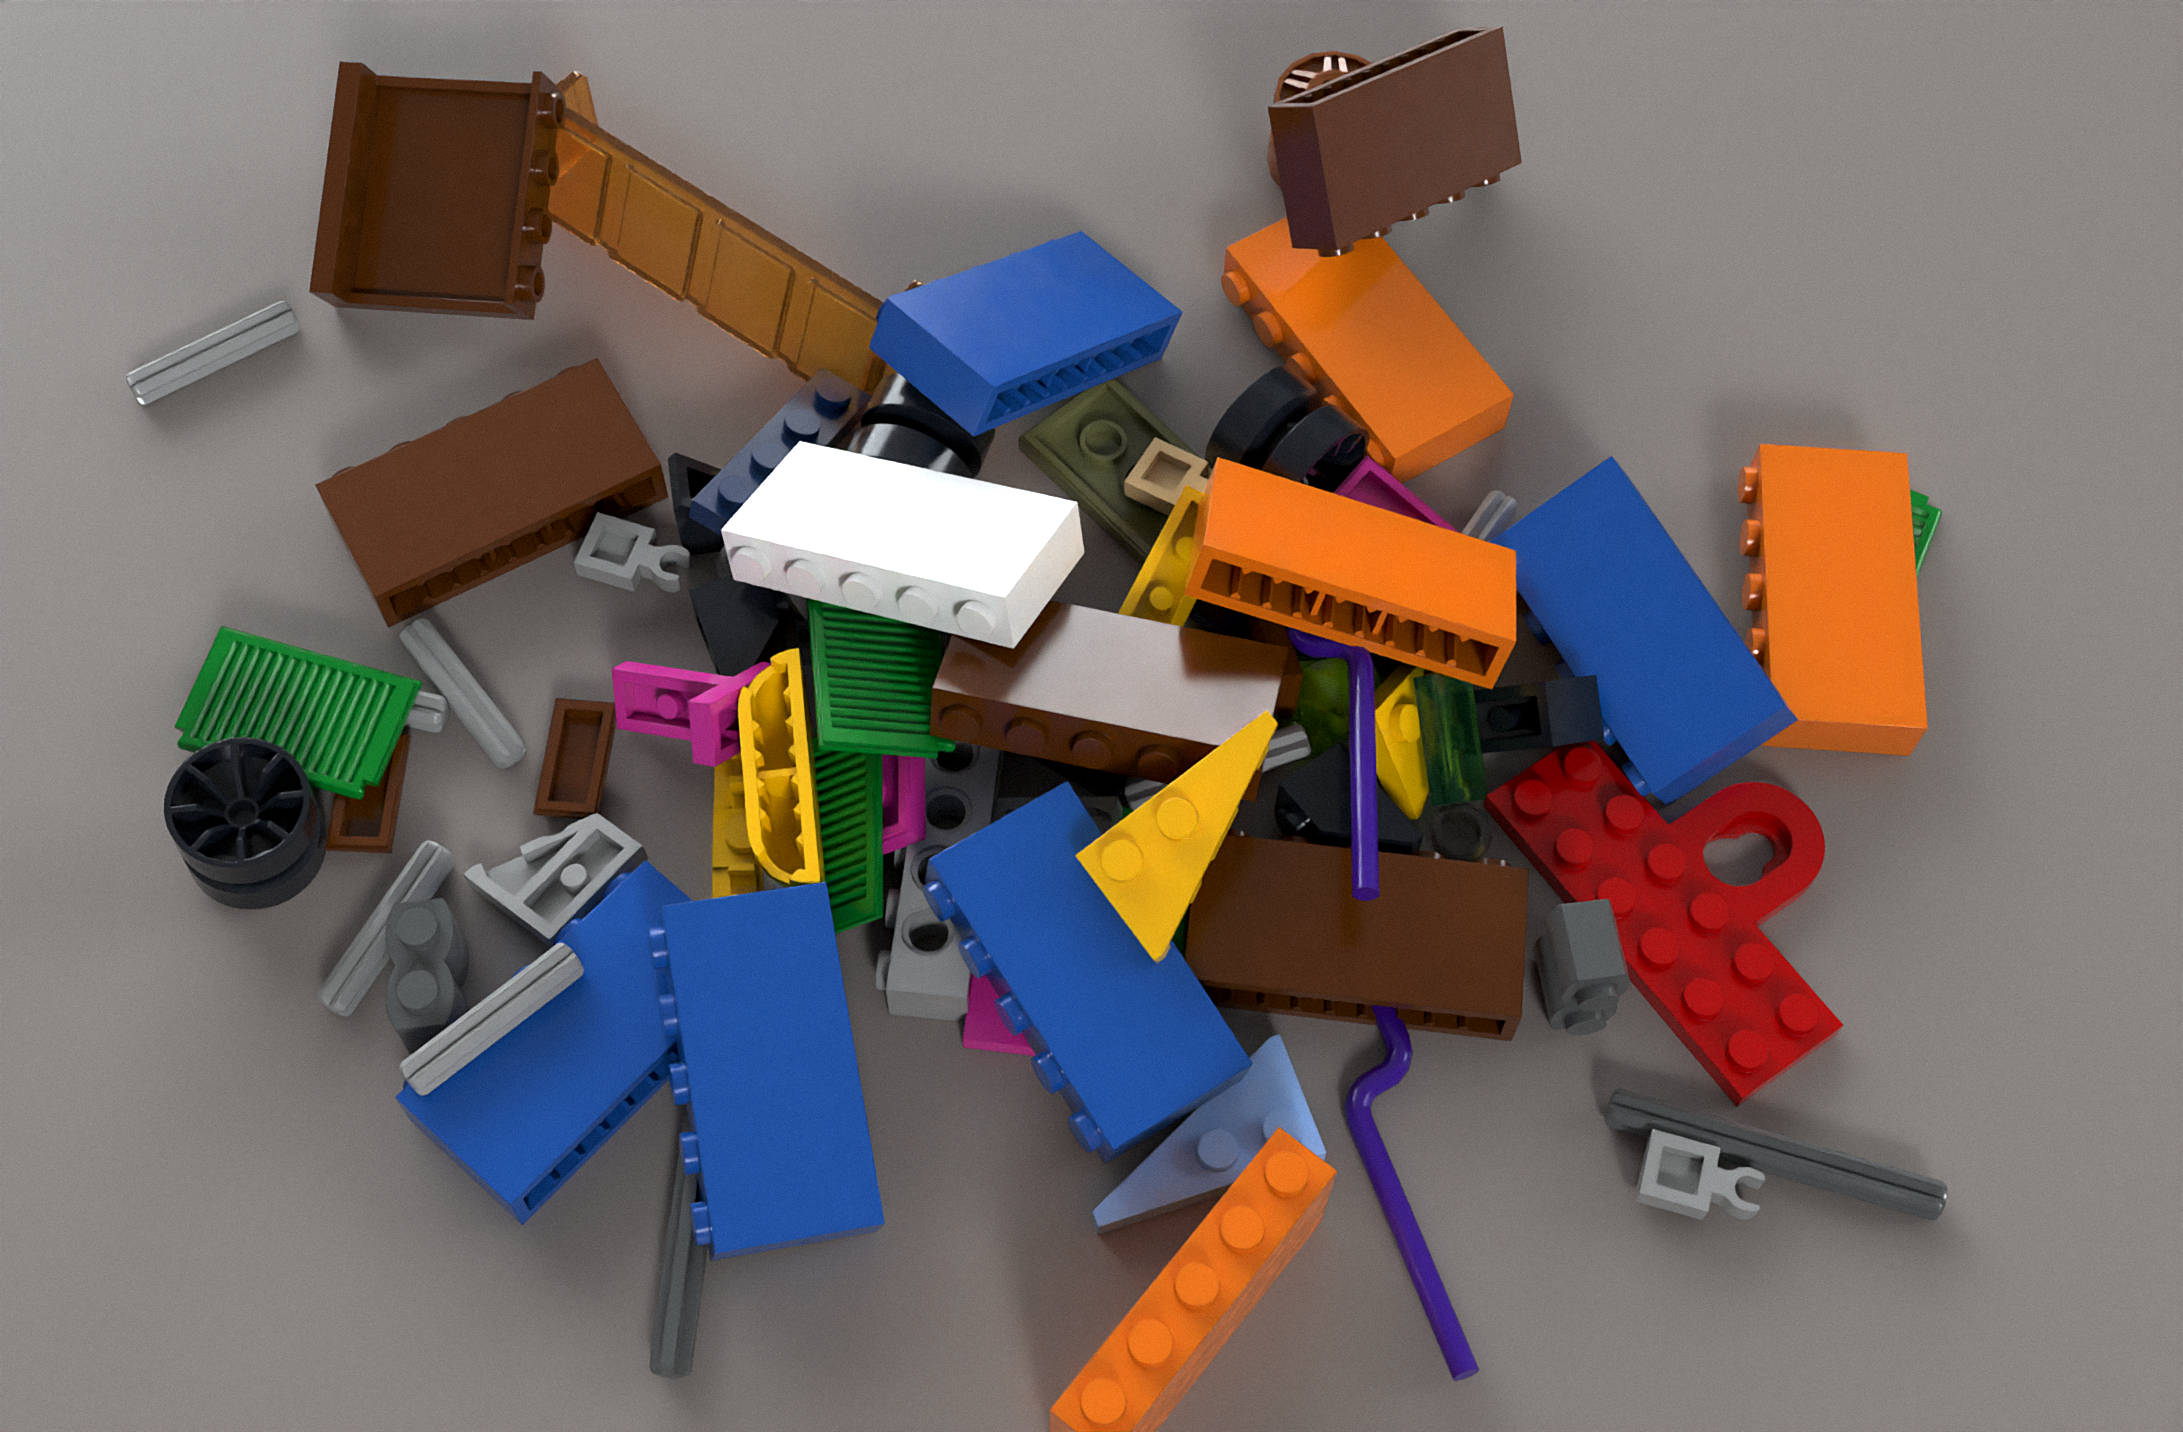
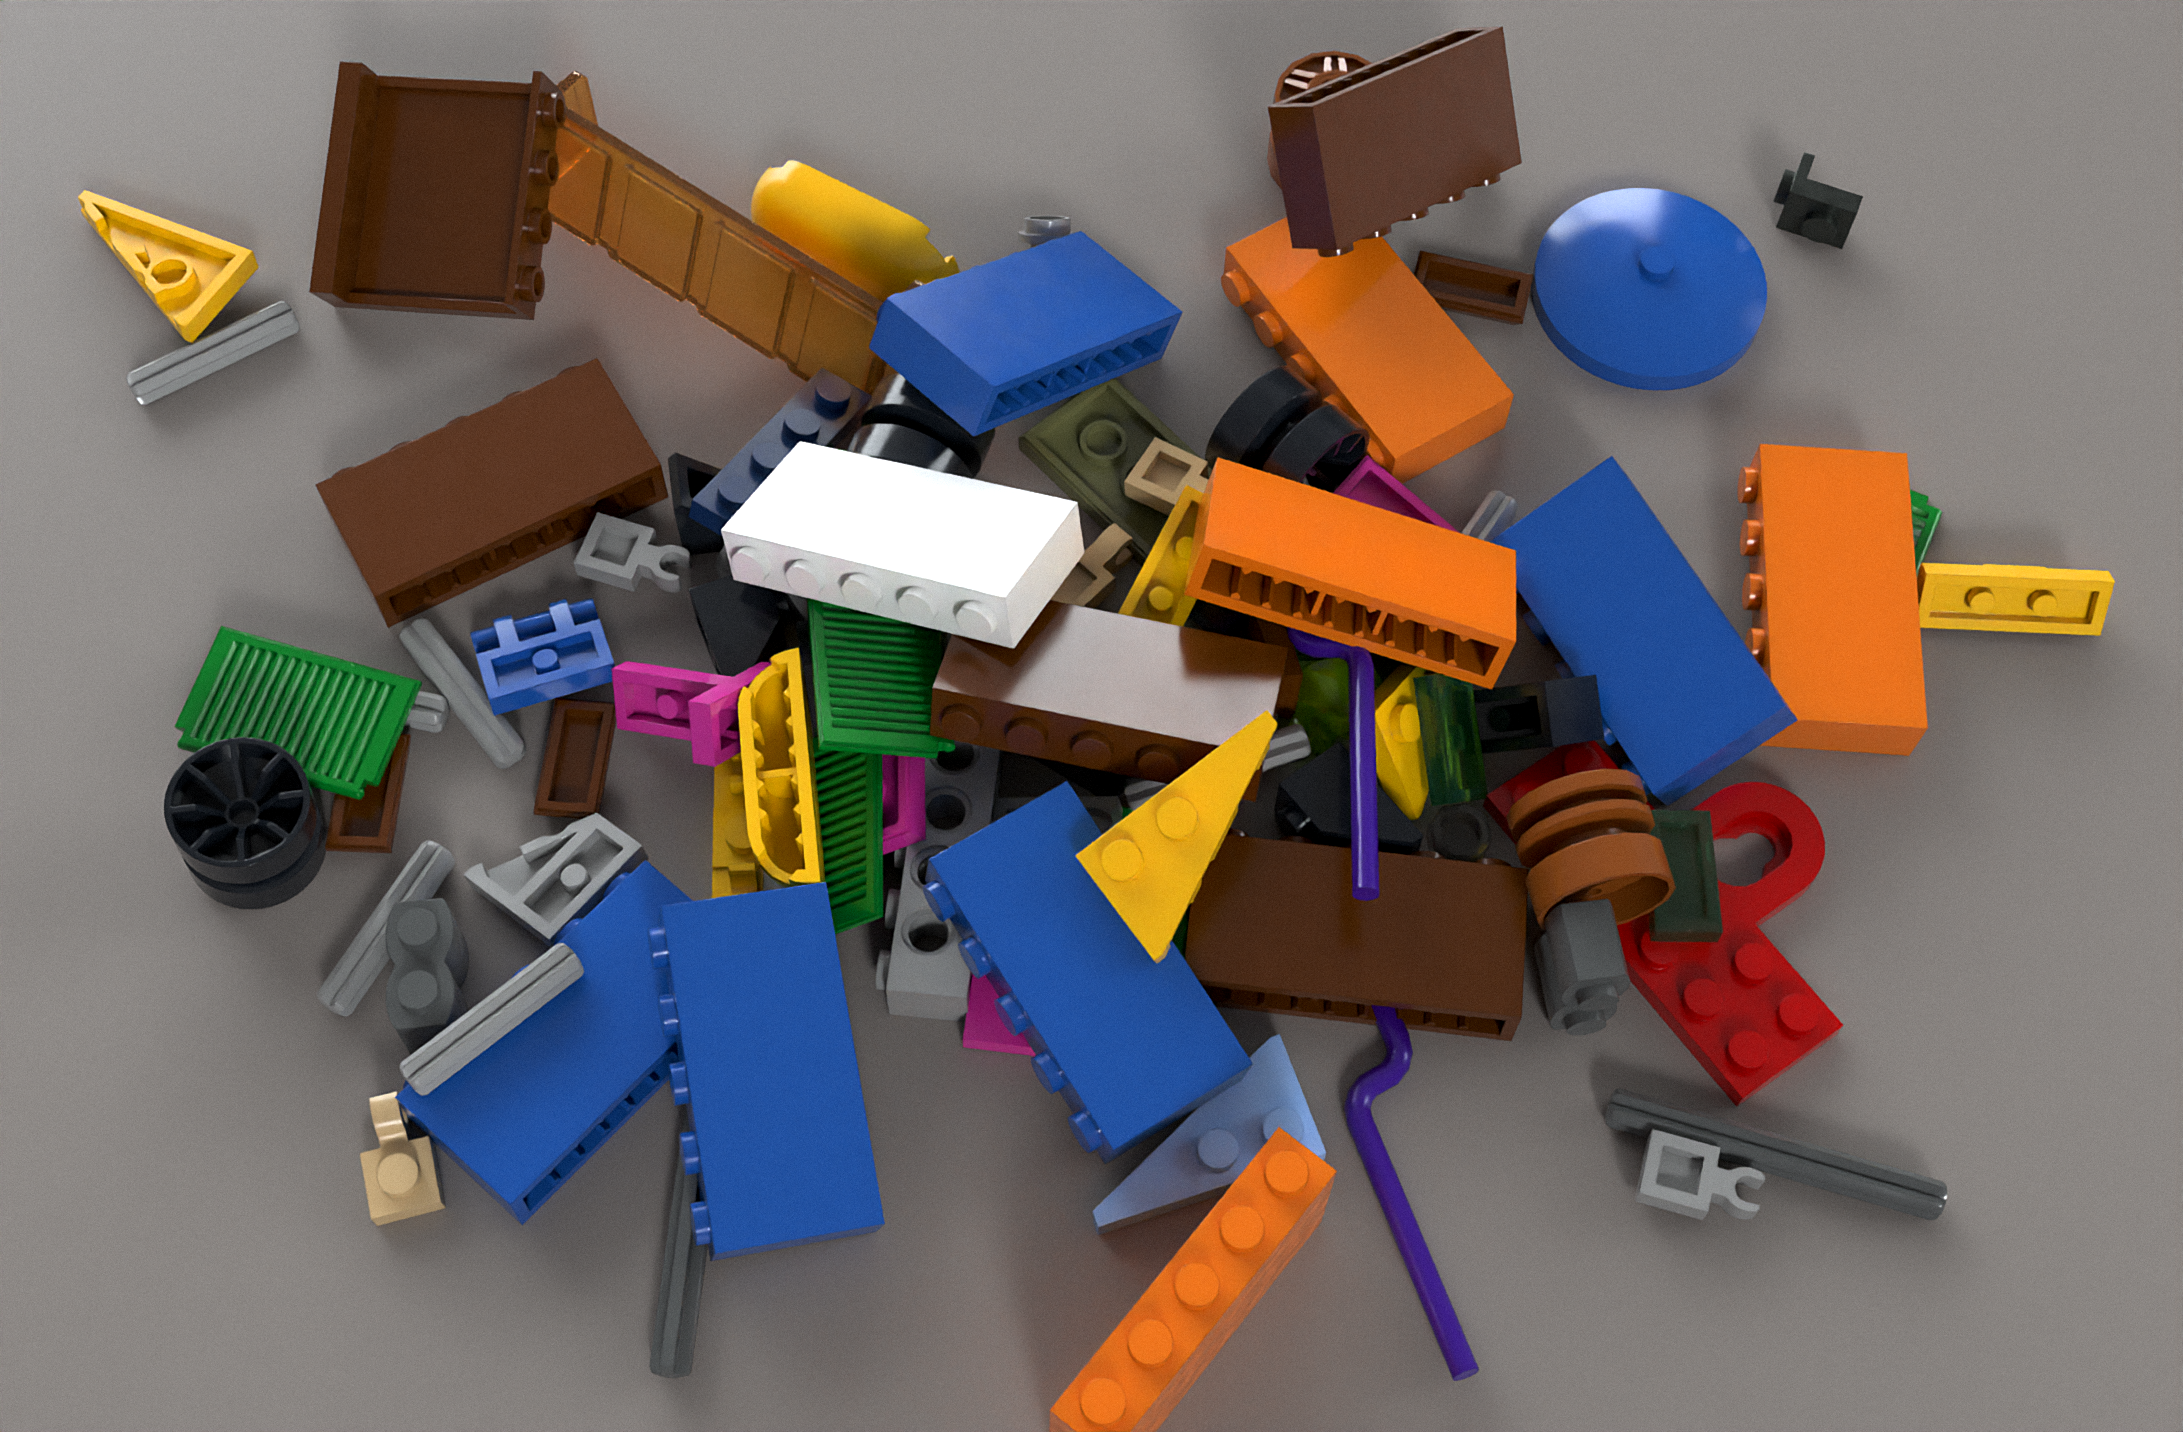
none -> yellow wing [78,190,259,343]
none -> tan plate [360,1091,446,1226]
none -> blue plate [470,598,615,716]
none -> yellow brick [751,160,959,302]
none -> light grey plate [1018,215,1076,248]
none -> tan plate [1050,523,1133,609]
none -> reddish brown tile [1414,251,1533,325]
none -> dark orange wheel [1506,769,1676,930]
none -> blue dish [1531,188,1767,391]
none -> clear green tile [1648,810,1723,942]
none -> pearl dark grey bracket [1773,152,1863,249]
none -> yellow plate [1917,563,2115,636]

